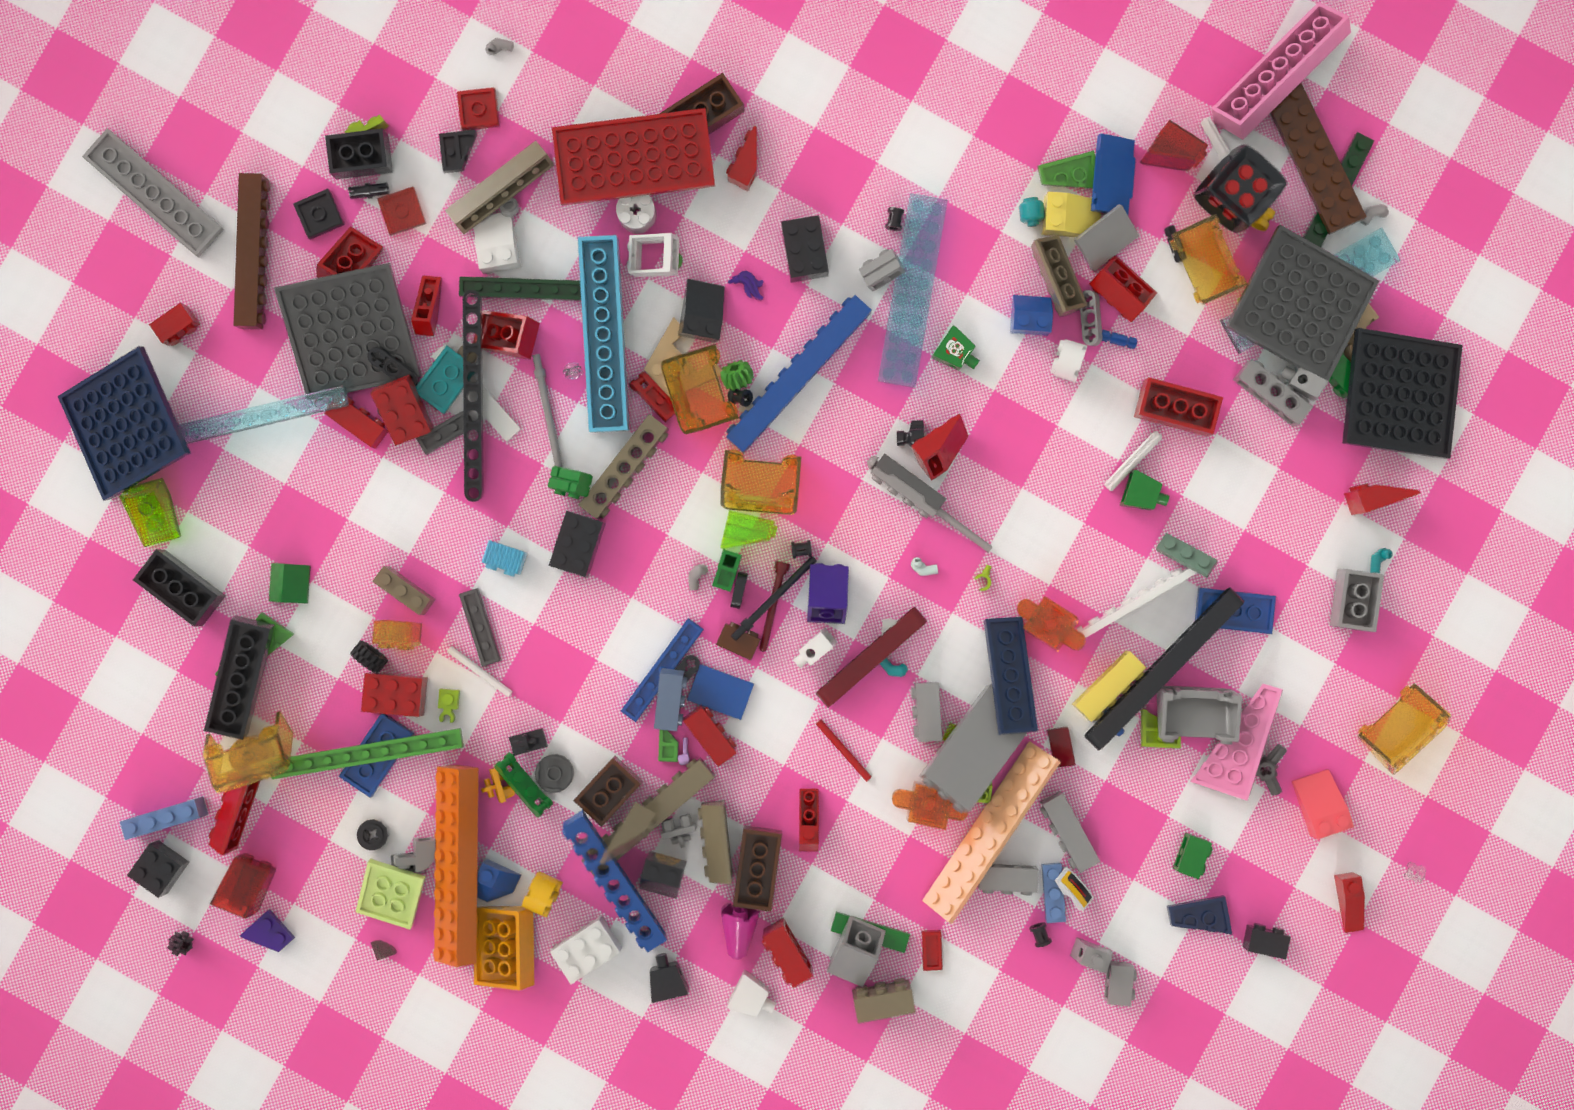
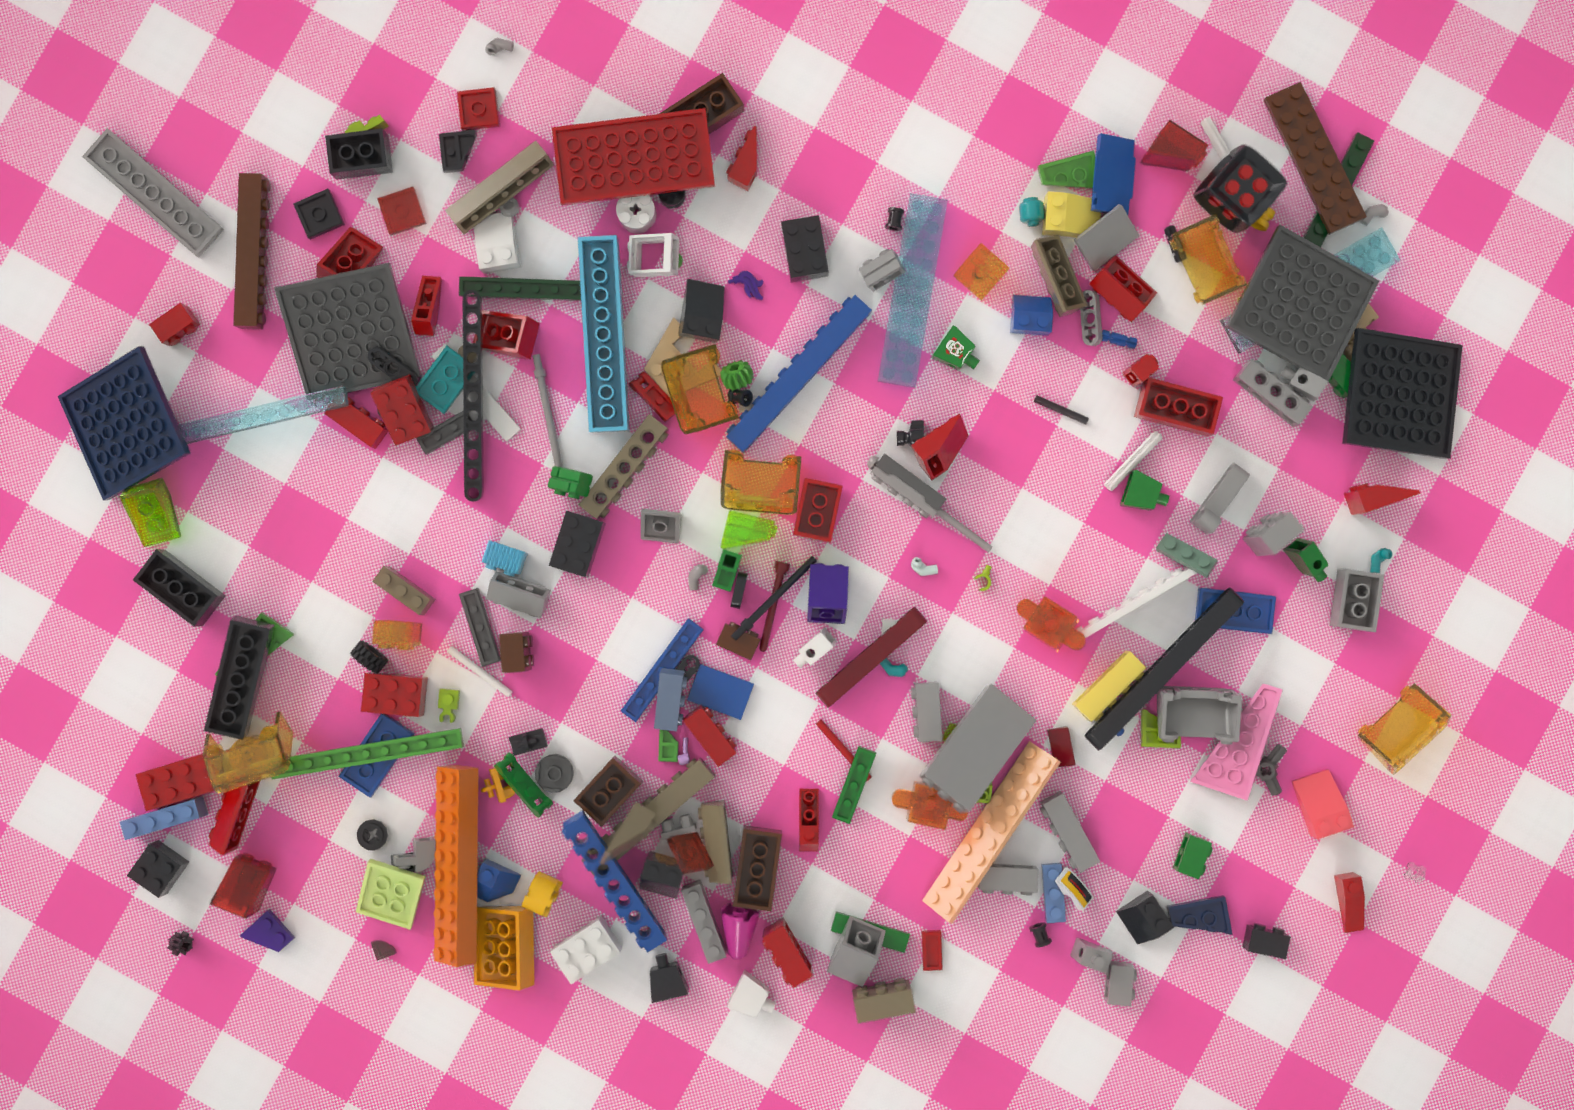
green slope [269,563,311,604] -> none
black pin [348,182,390,199] -> none
clear plate [563,363,584,379] -> none
black bush [791,540,812,559] -> none
dark blue plate [984,617,1038,735] -> none
white brick [1050,339,1087,383] -> none
bright pink brick [1211,2,1351,139] -> none
none -> red brick [135,750,229,811]
none -> light grey brick [486,571,551,618]
none -> reddish brown brick [499,632,534,673]
none -> light grey slope [641,509,682,543]
none -> black wheel [658,190,686,209]
none -> clear red tile [667,832,714,874]
none -> light grey brick [681,880,727,964]
none -> red brick [793,478,843,543]
none -> green tile [832,746,877,824]
none -> clear yellow slope [953,243,1010,301]
none -> black bar [1033,395,1089,425]
none -> black slope [1116,890,1174,945]
none -> red brick [1122,354,1159,387]
none -> light grey beam [1190,463,1250,534]
none -> light grey brick [1243,511,1306,556]
none -> green torso [1283,538,1328,582]

